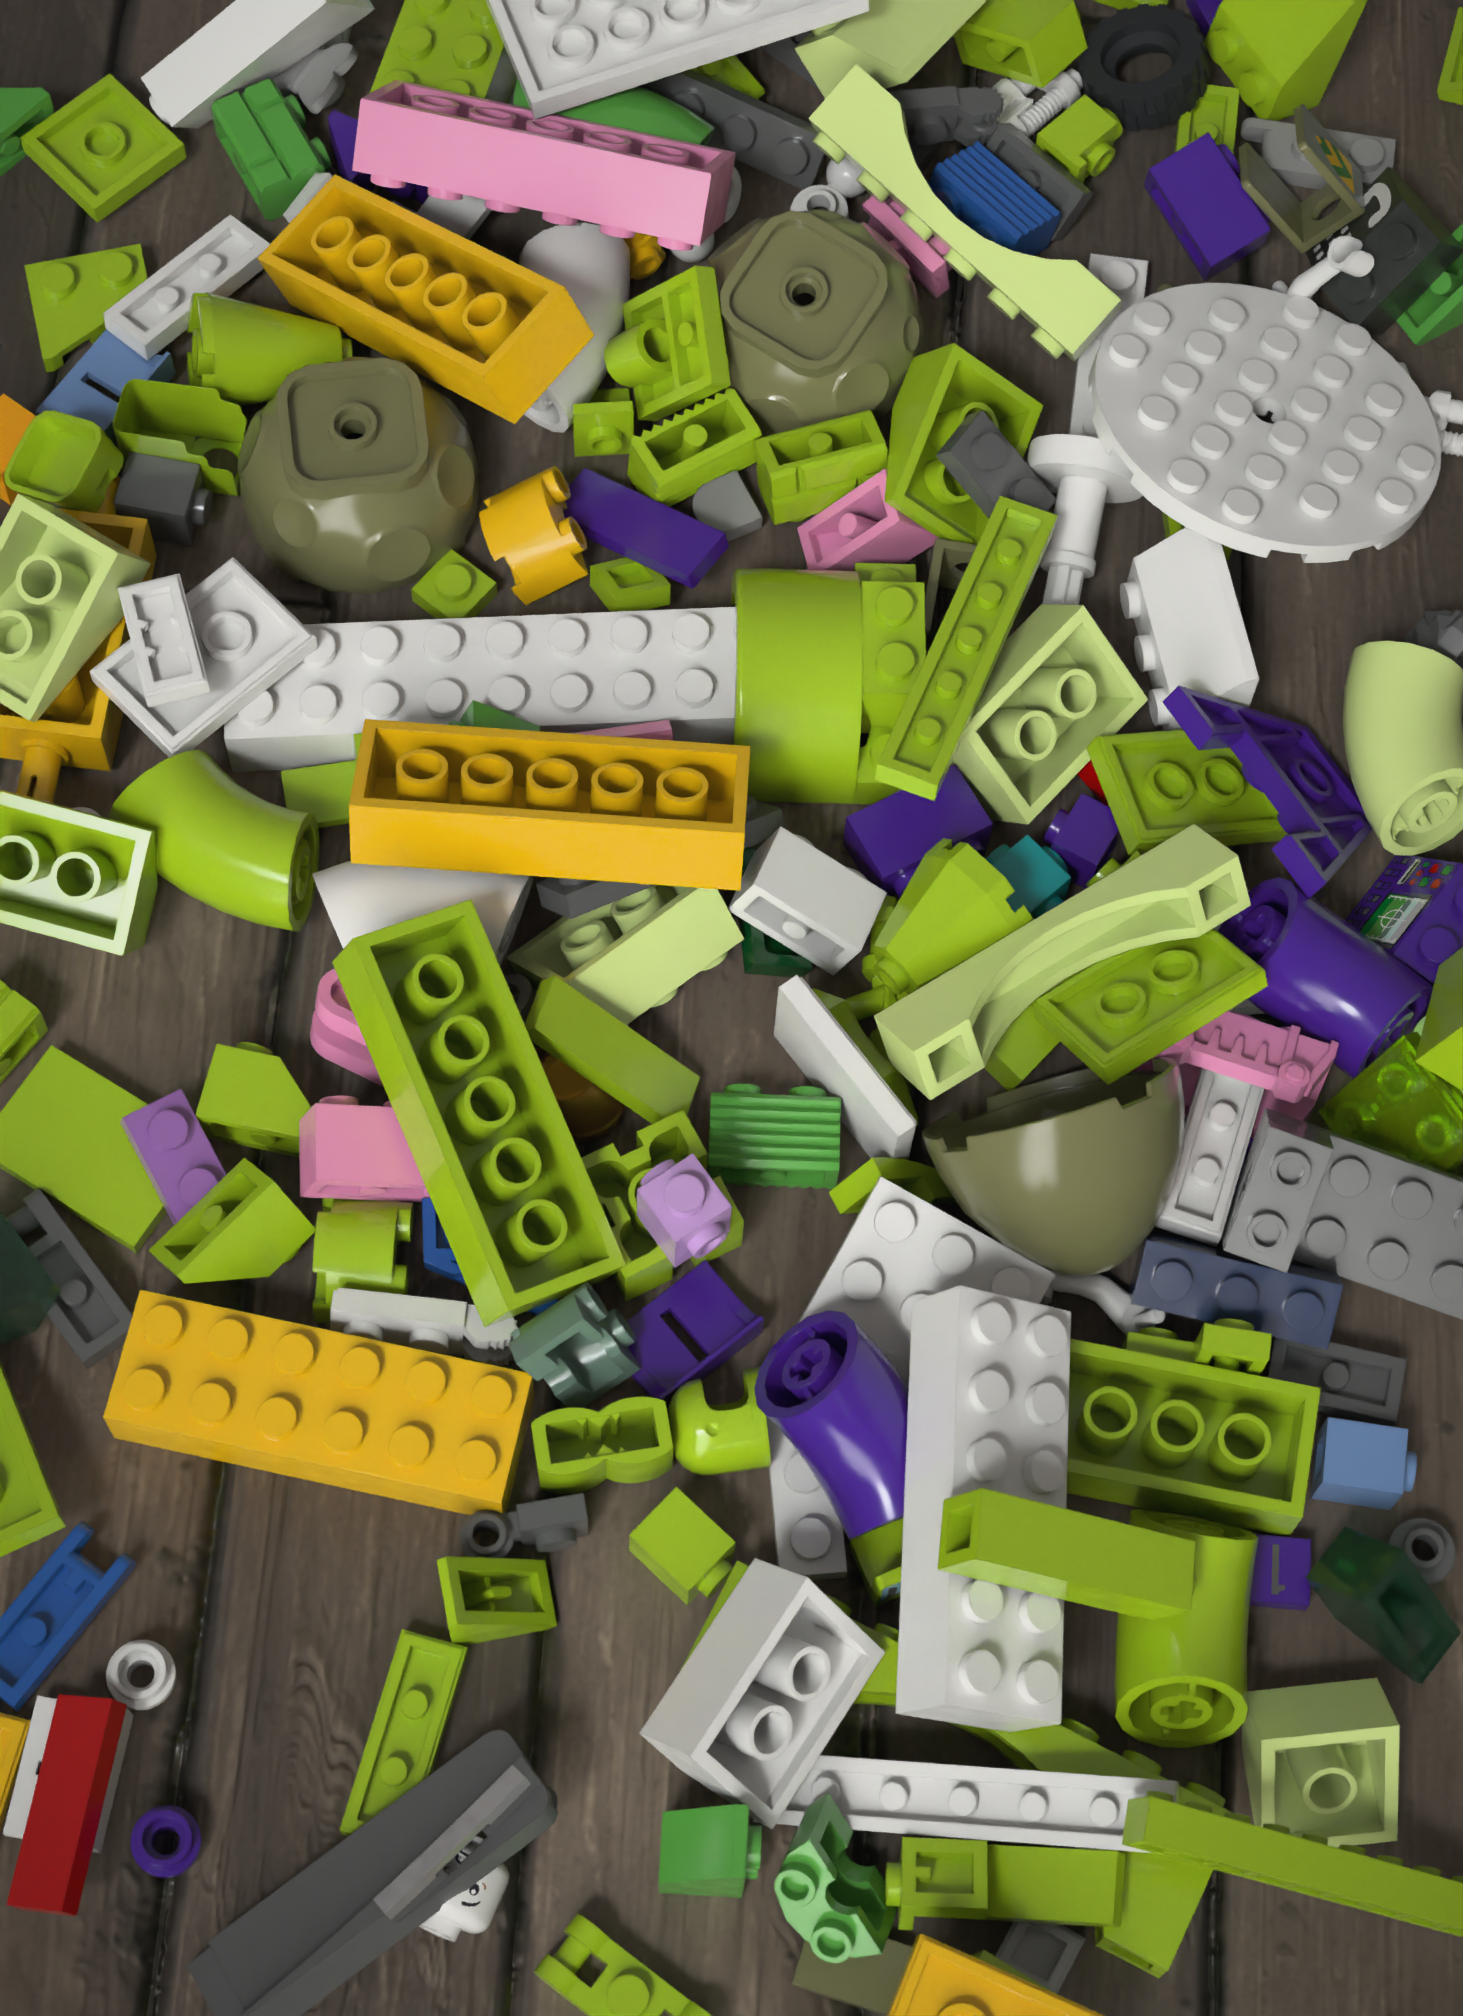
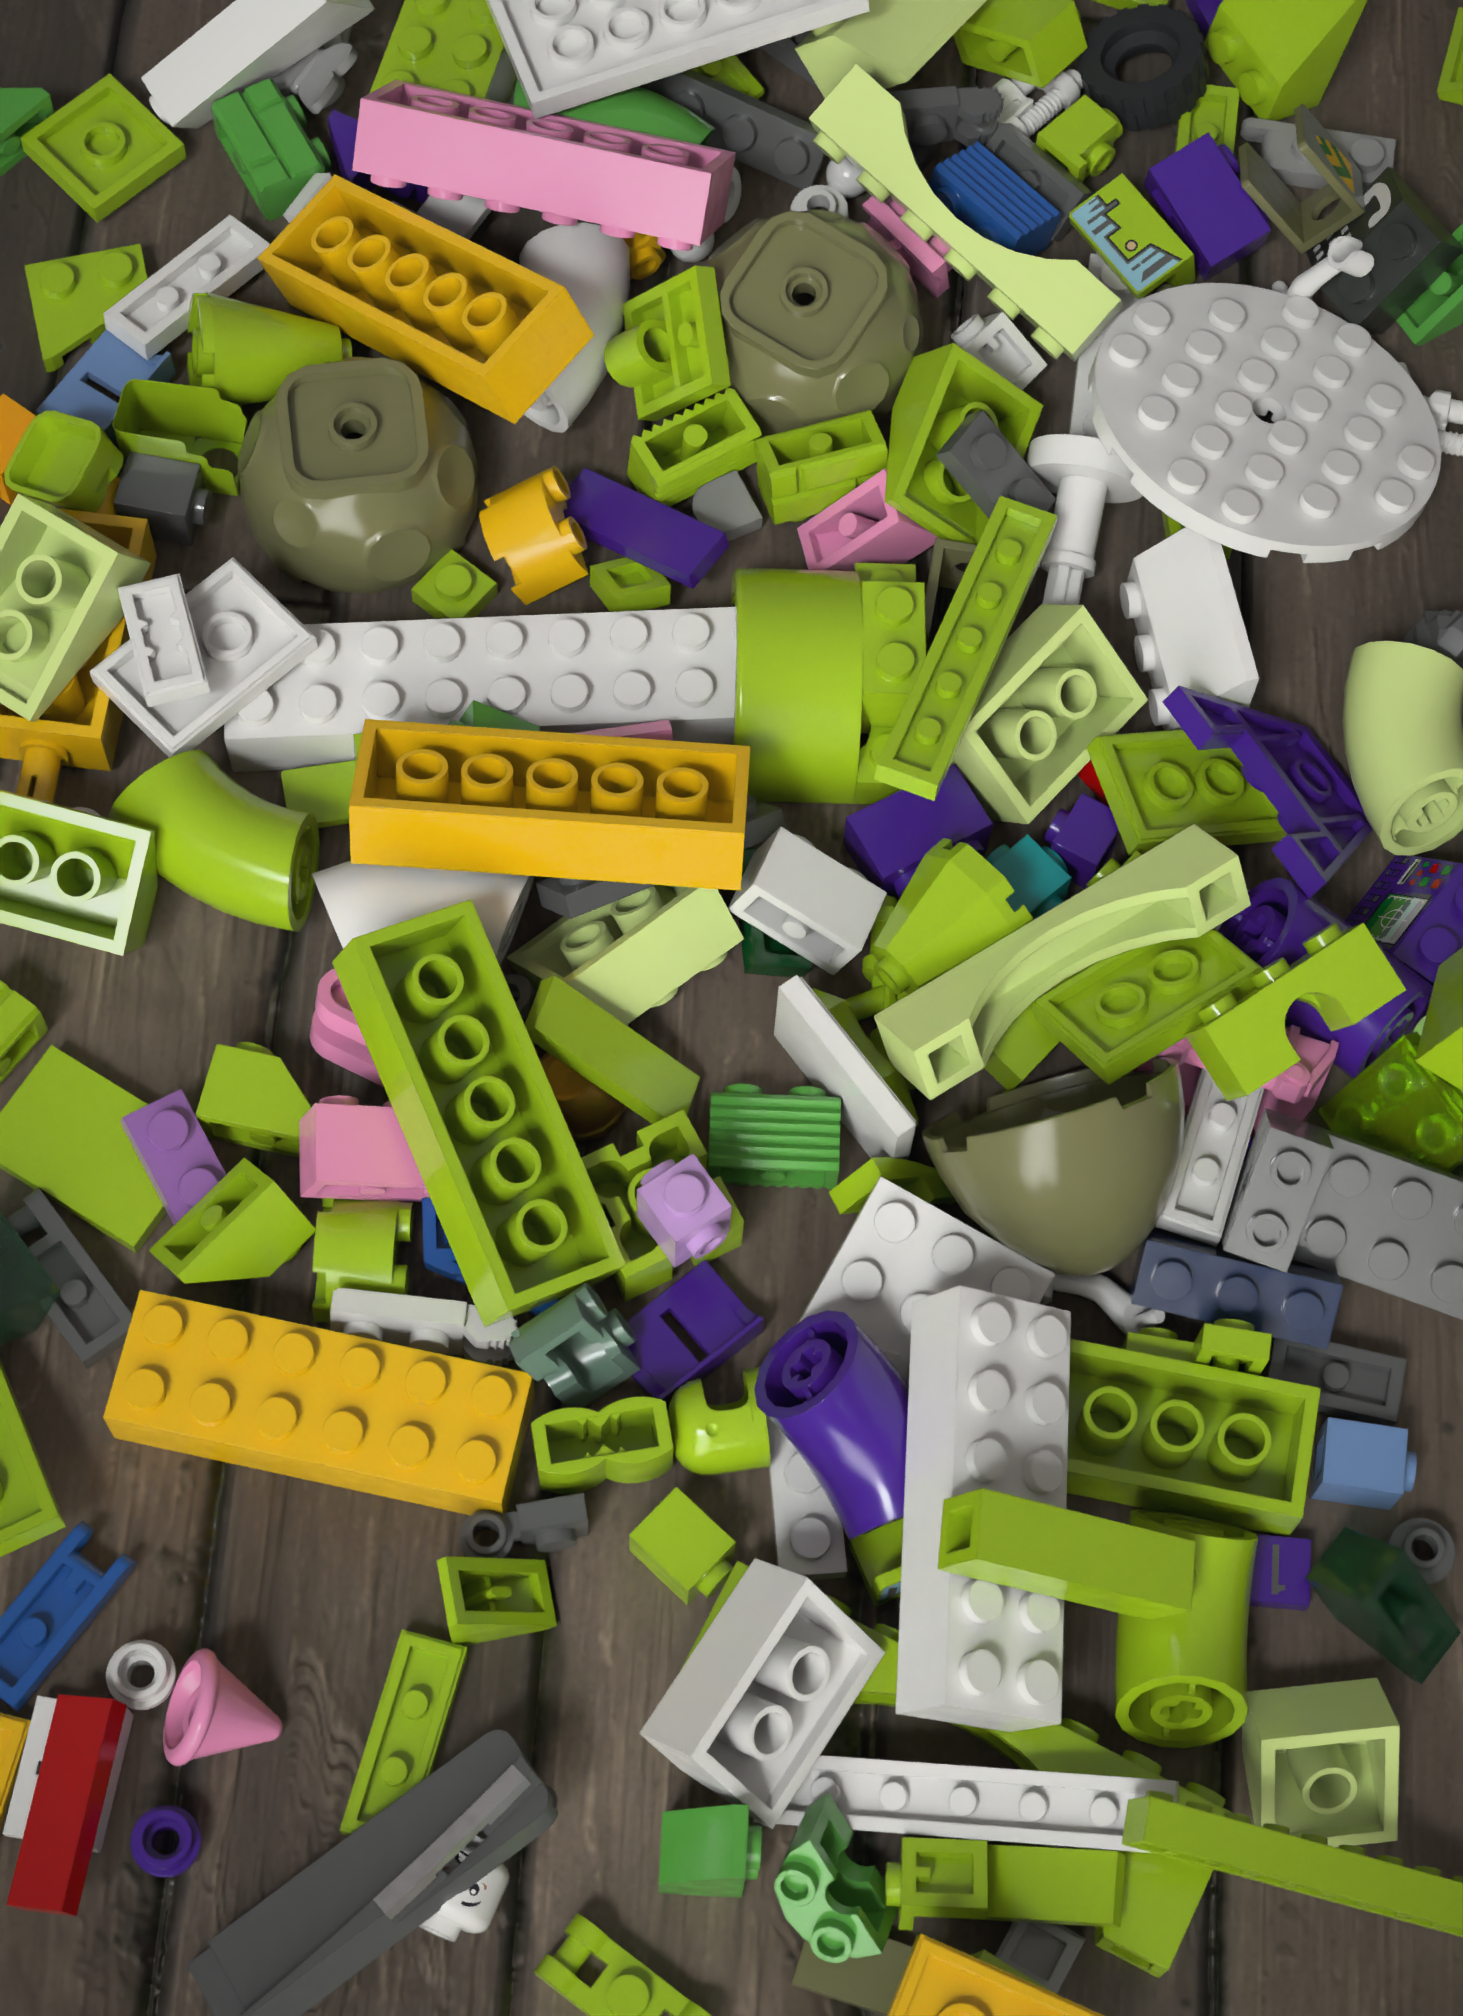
lime bracket [572,388,634,457] -> none
none -> bright pink hat [163,1648,283,1766]
none -> white bracket [951,311,1047,390]
none -> panel [1069,173,1196,299]
none -> lime arch [1184,922,1406,1101]

